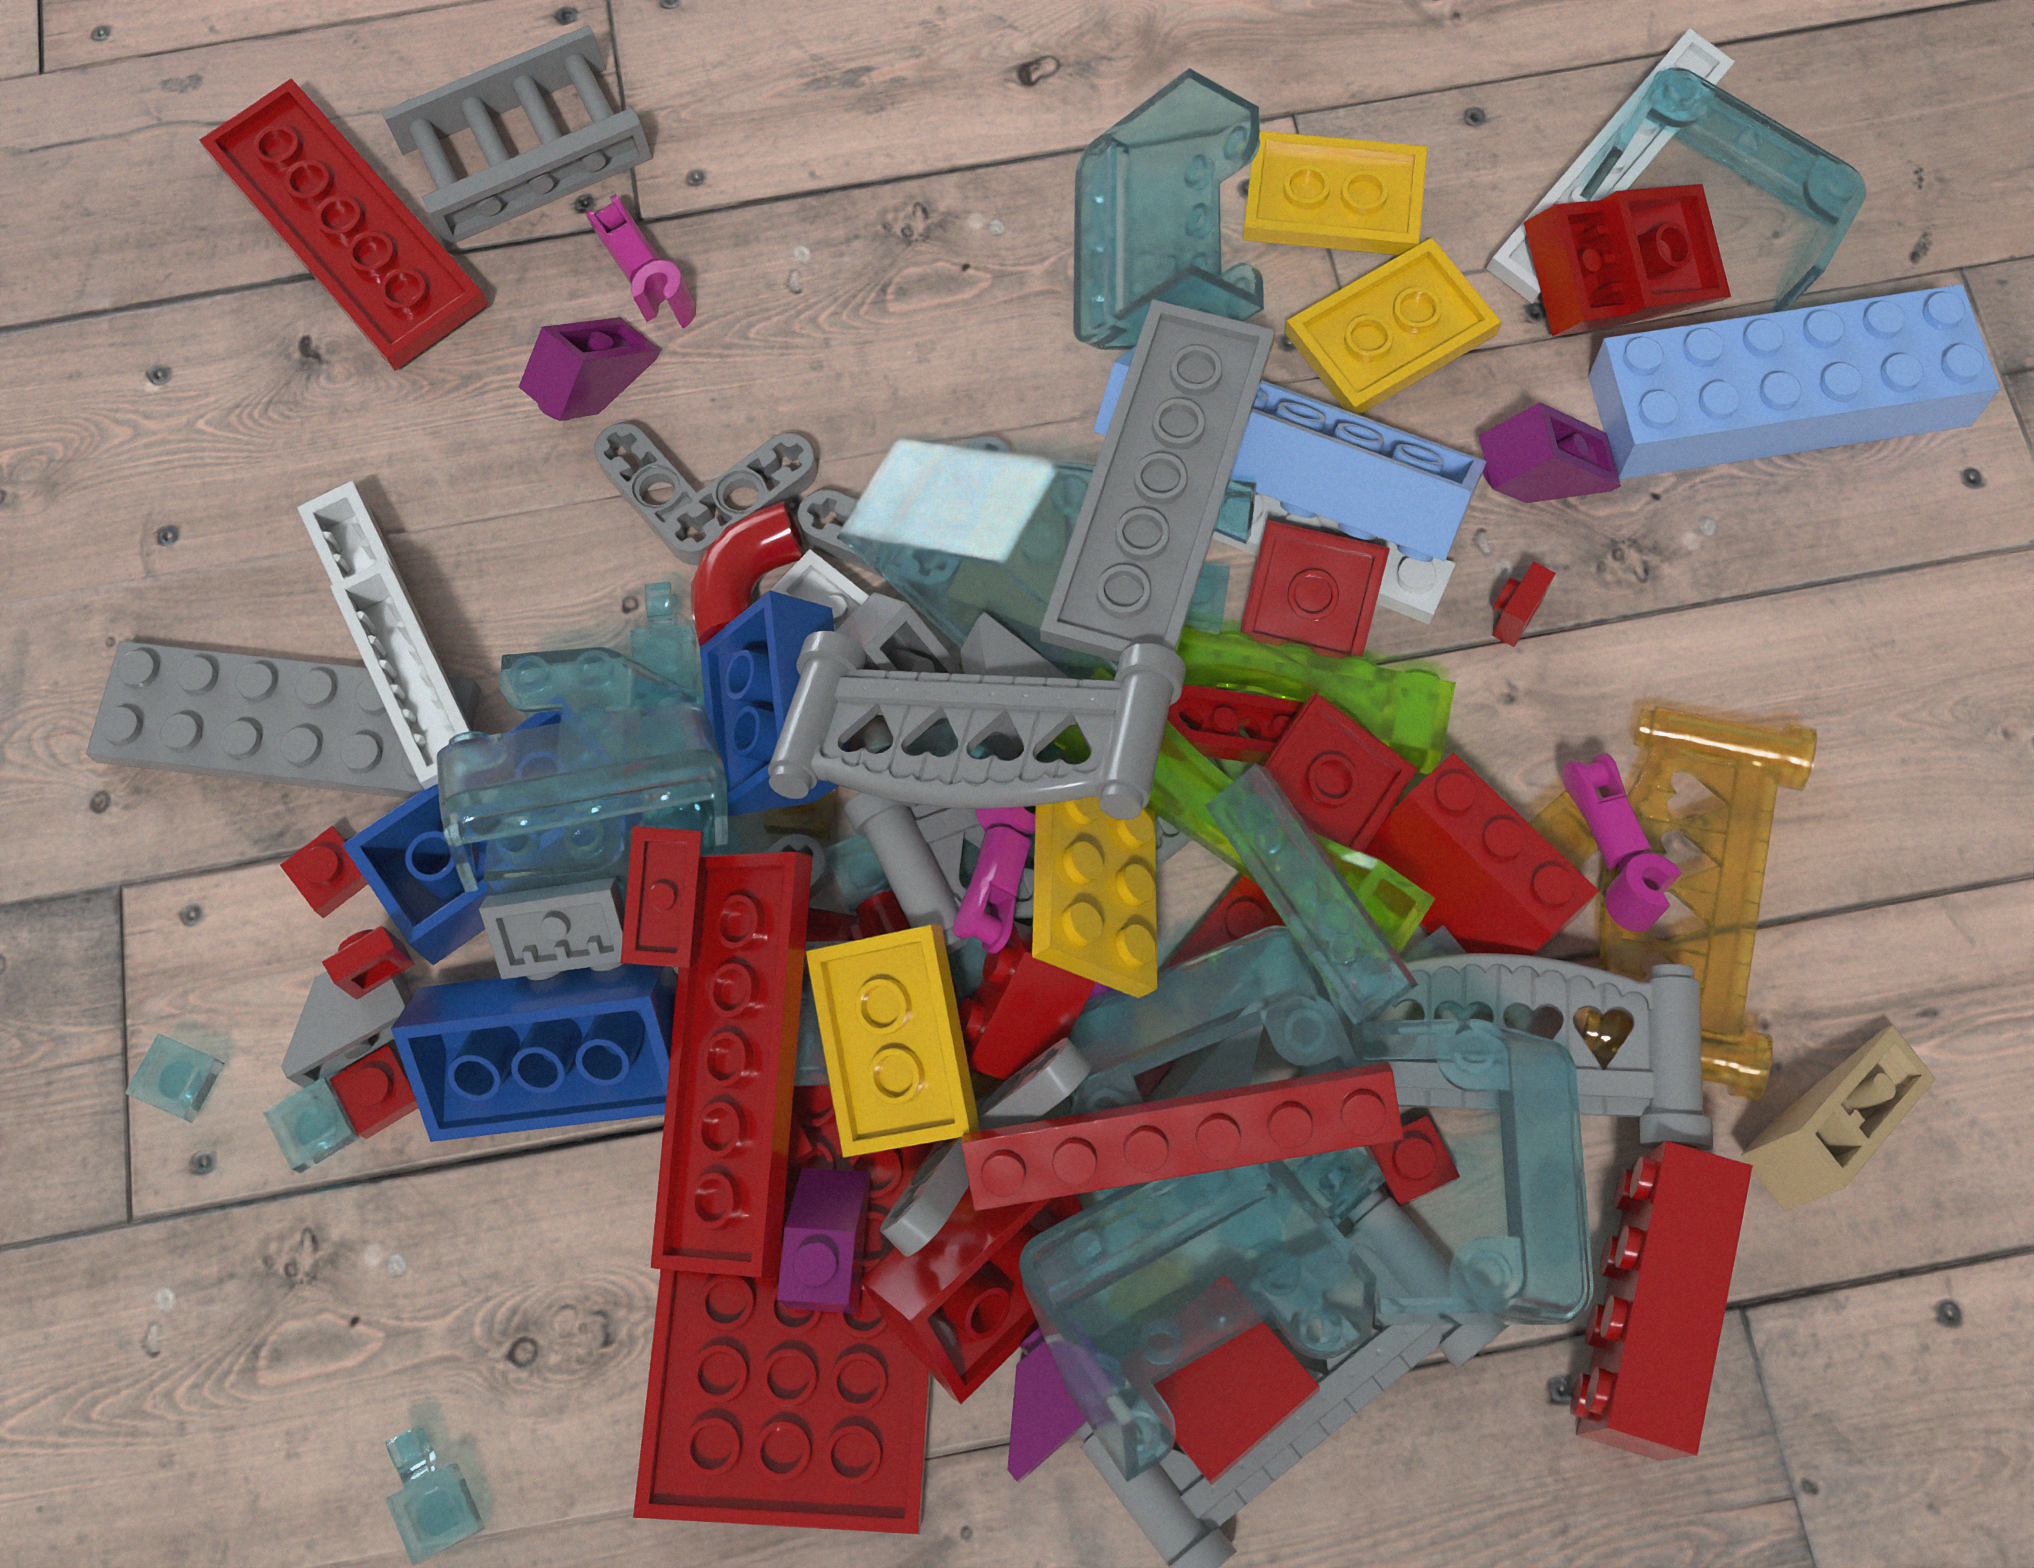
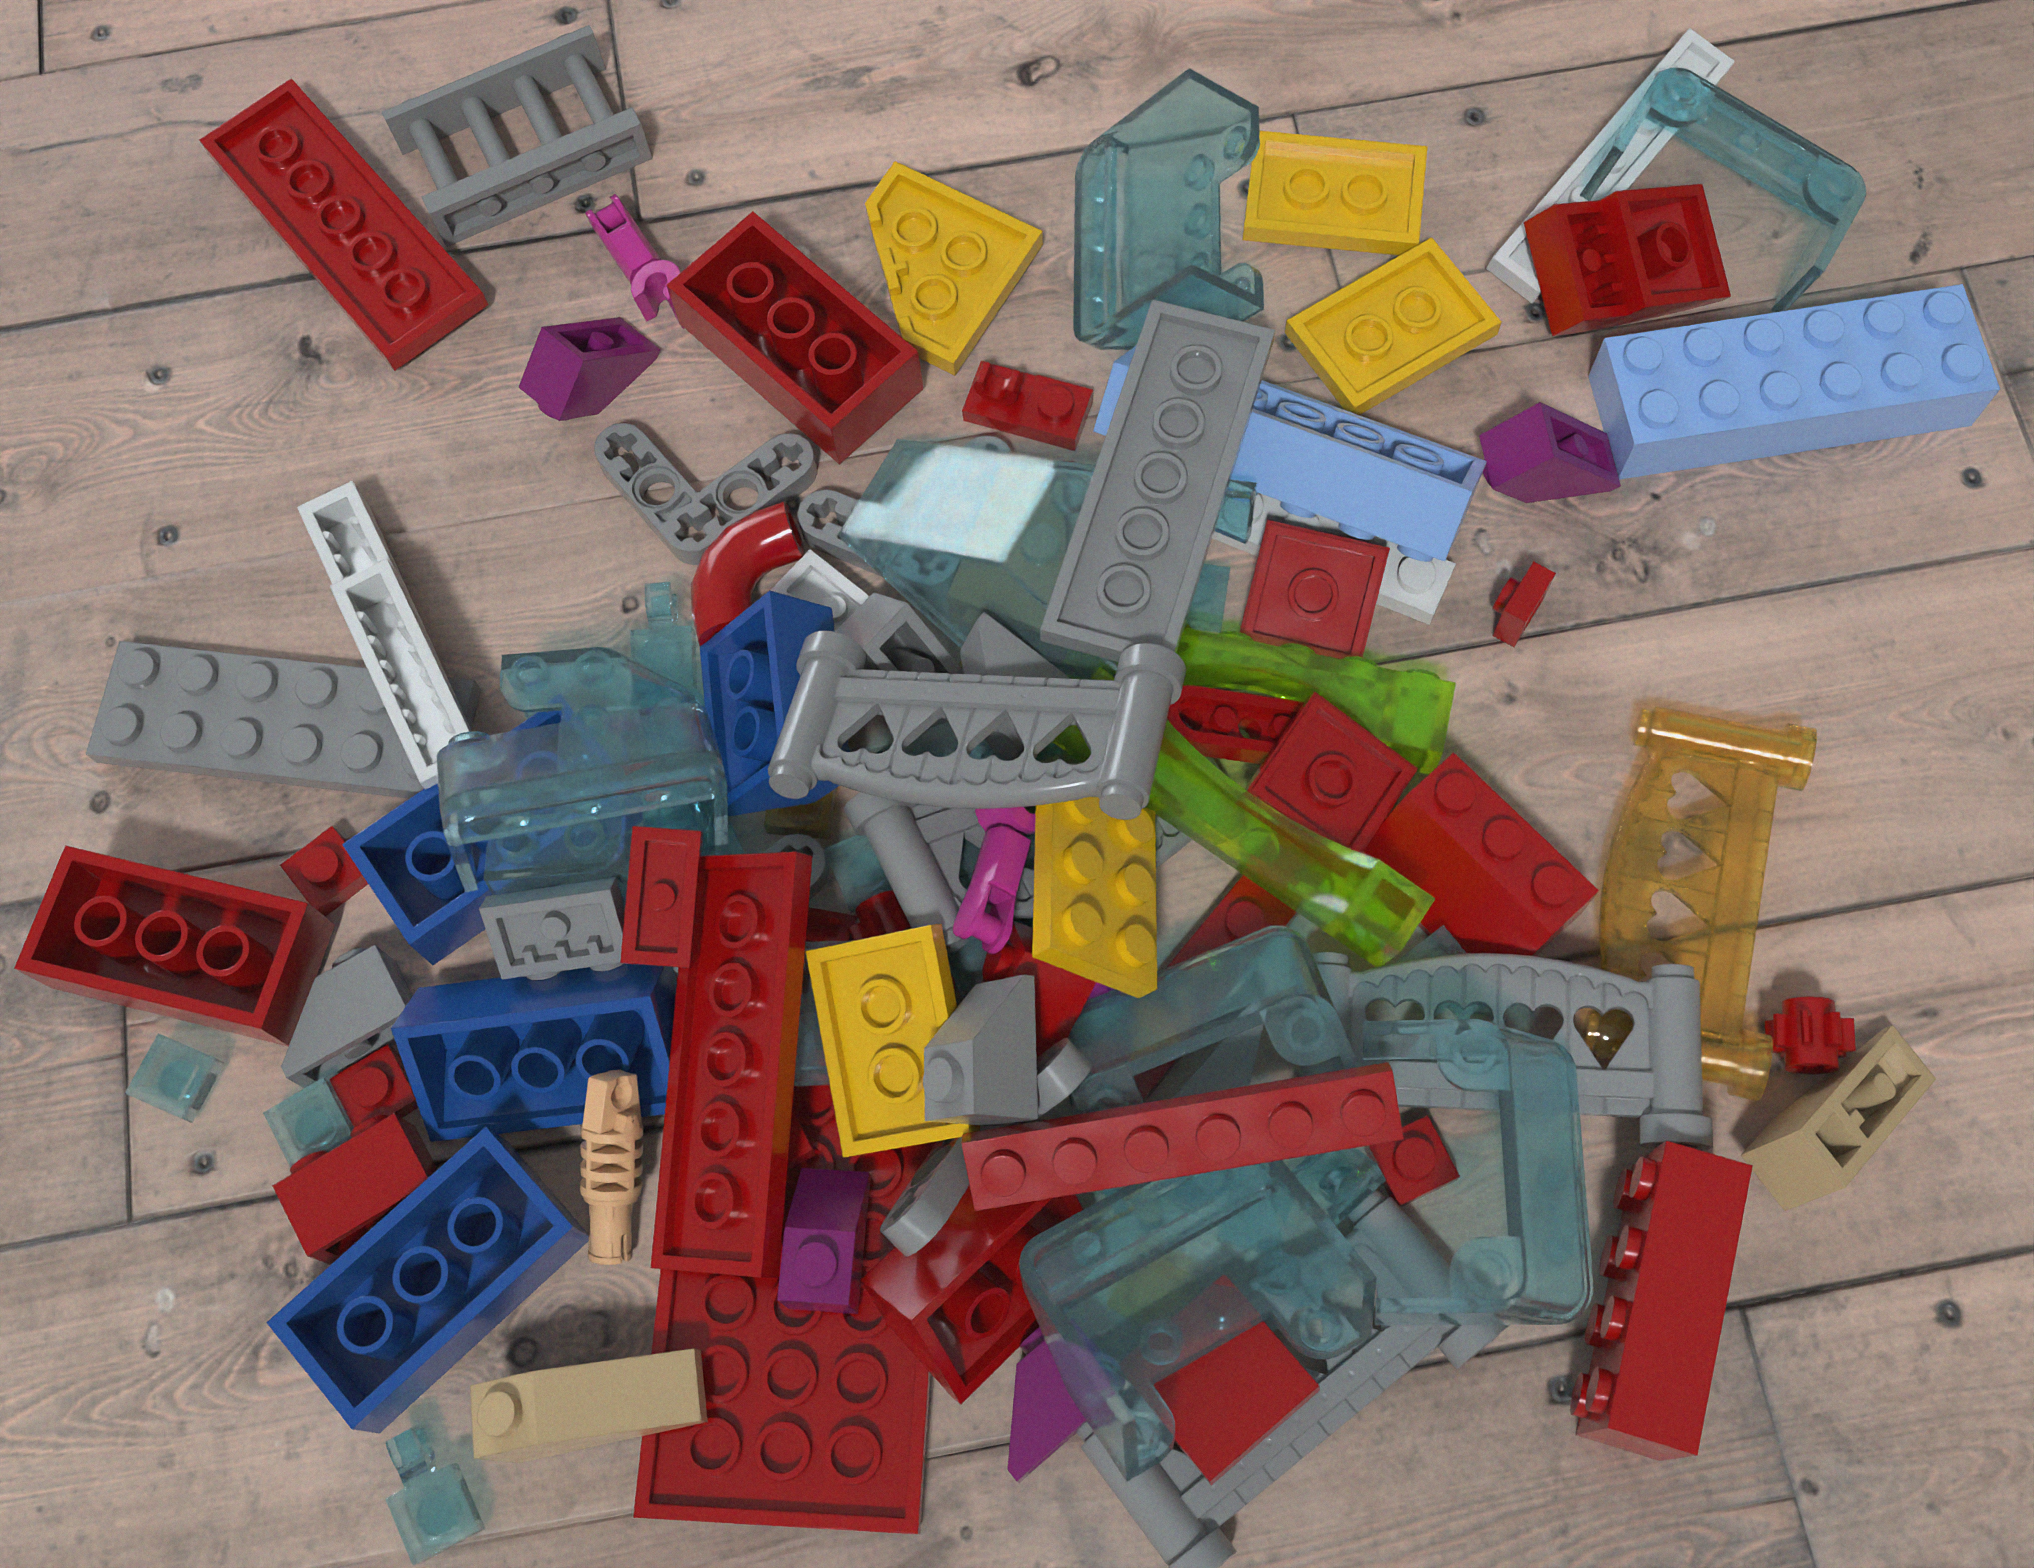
red plate [322,925,415,1000] -> none
clear light blue plate [1205,764,1419,1026] -> none
clear yellow plate [1528,790,1599,870] -> none
dark pink piece [1562,753,1682,932] -> none
none -> red brick [14,845,335,1047]
none -> blue brick [266,1127,589,1434]
none -> red brick [272,1113,437,1265]
none -> tan slope [470,1349,708,1463]
none -> light nougat hinge [580,1070,643,1265]
none -> red brick [666,211,924,465]
none -> yellow plate [865,161,1043,376]
none -> light grey slope [923,975,1038,1126]
none -> red plate [962,361,1093,451]
none -> red gear [1765,996,1856,1075]

